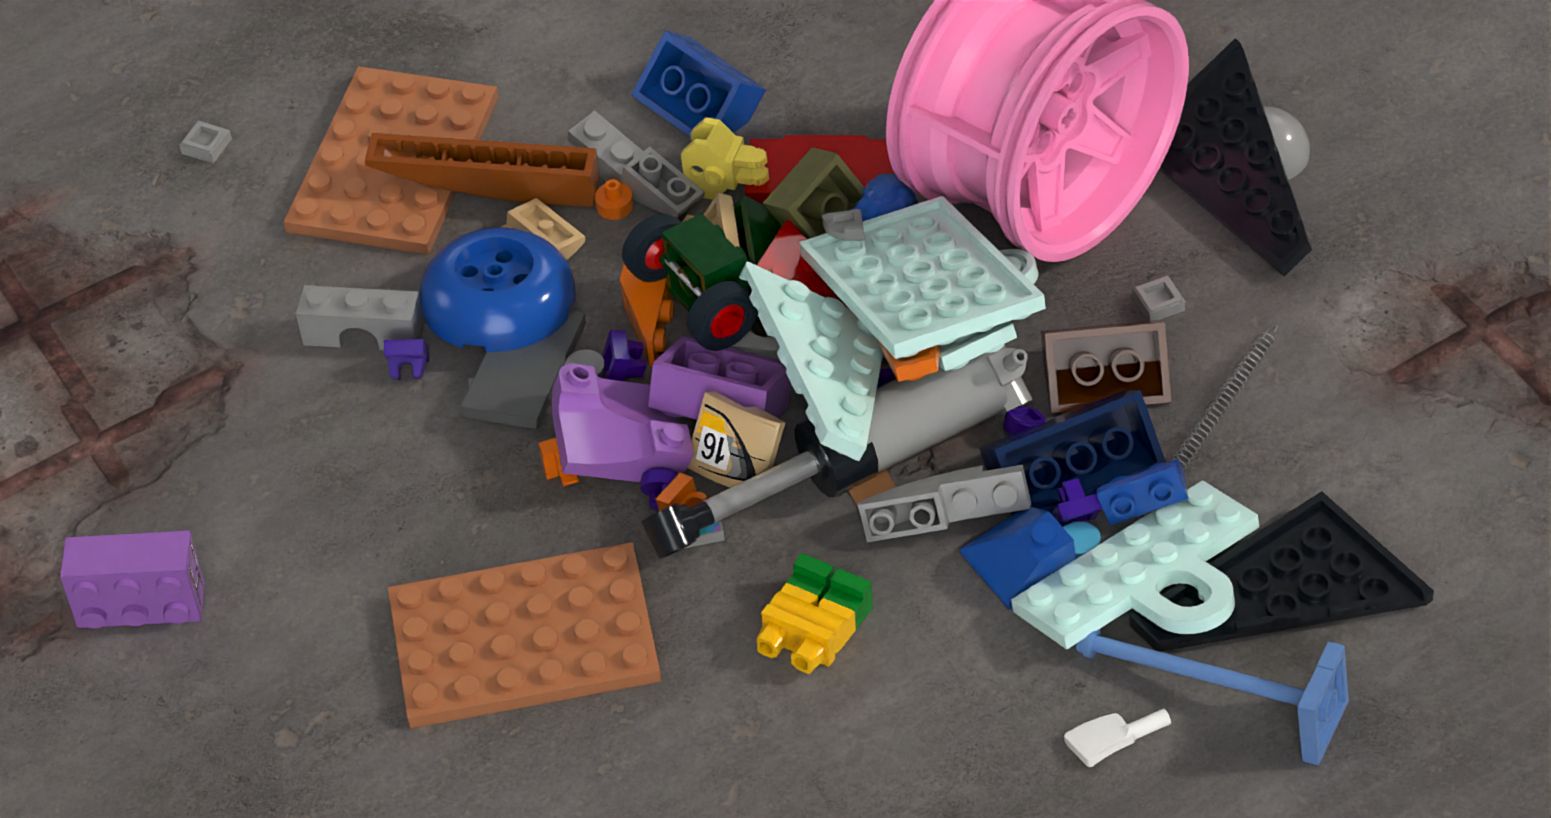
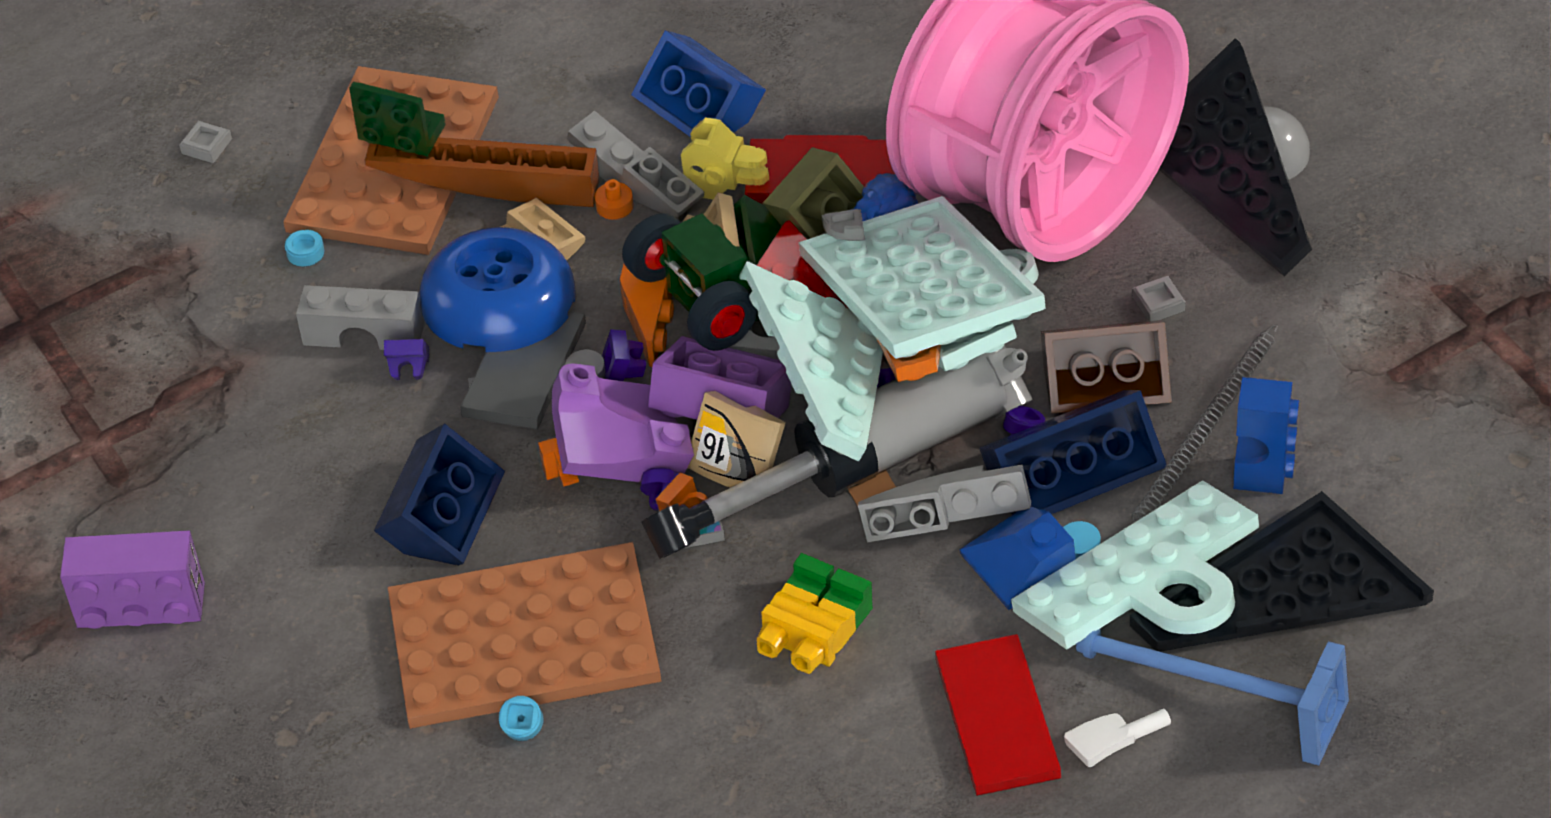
dark purple tile [1052,478,1102,527] -> none
blue bracket [1096,459,1189,525] -> none
none -> medium azure tile [285,230,325,267]
none -> dark green bracket [349,82,446,157]
none -> dark blue slope [374,423,505,566]
none -> medium azure tile [499,696,544,741]
none -> red tile [935,634,1061,796]
none -> blue arch [1233,377,1299,494]

